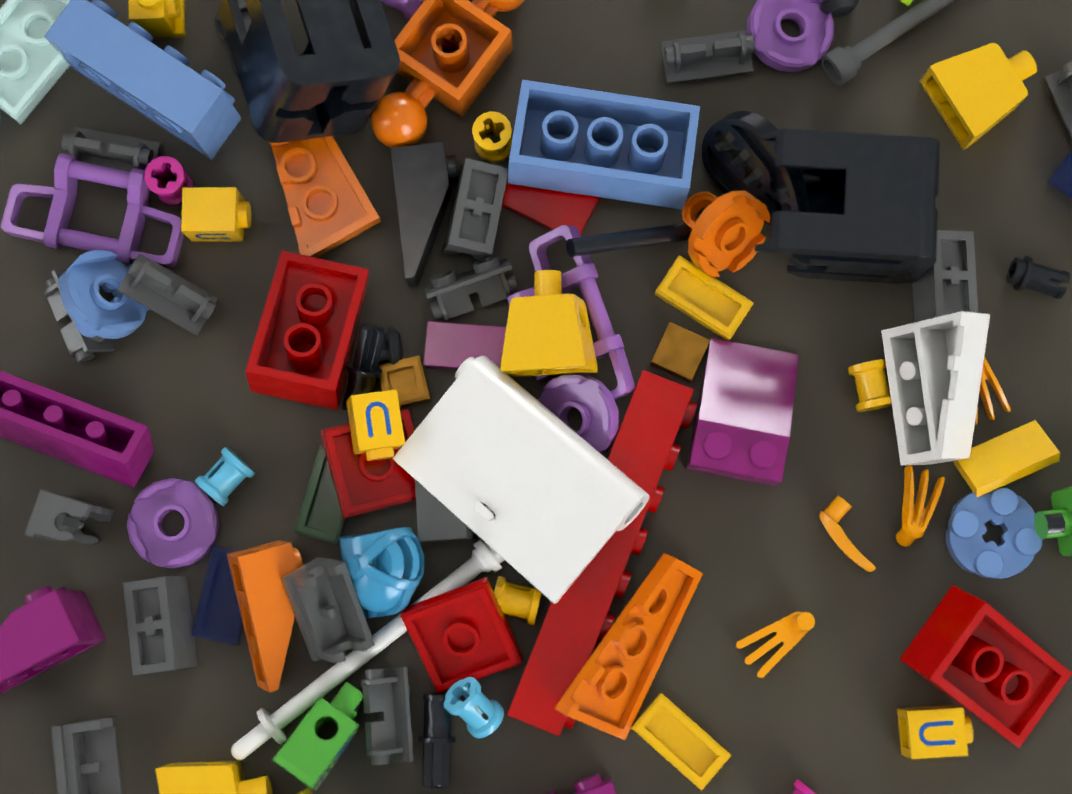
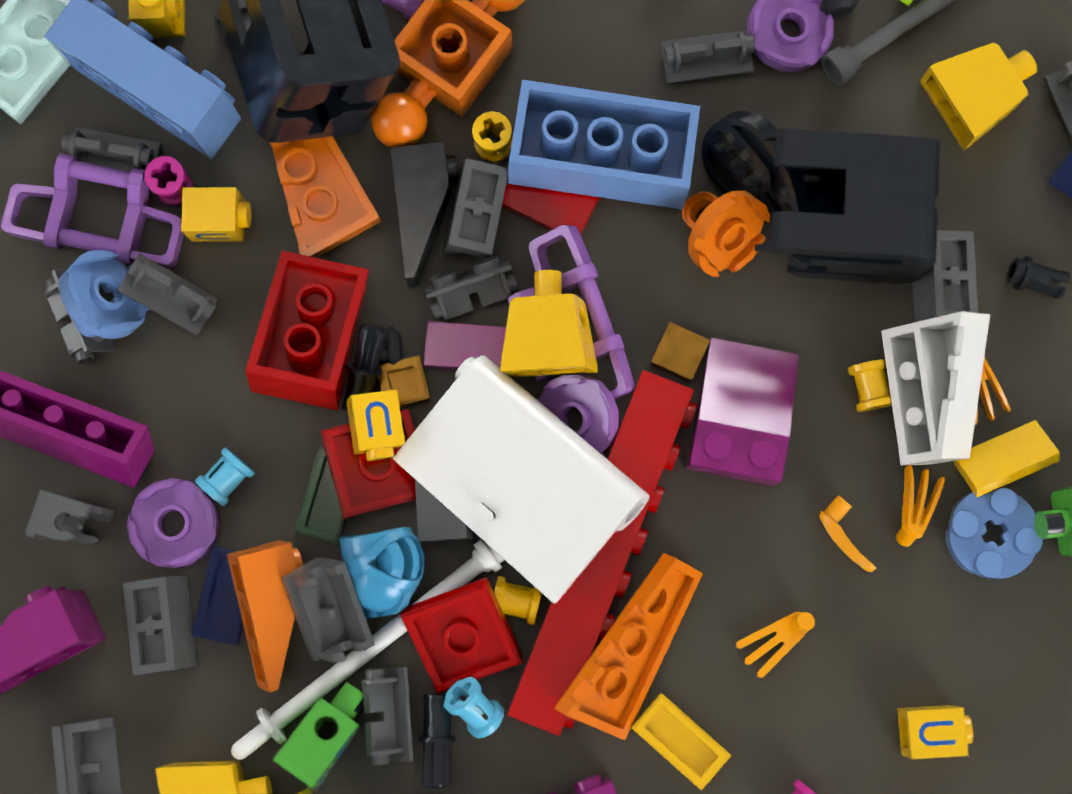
black bar [566,223,690,257] -> none
yellow tile [654,255,754,341] -> none
red slope [899,585,1072,748] -> none

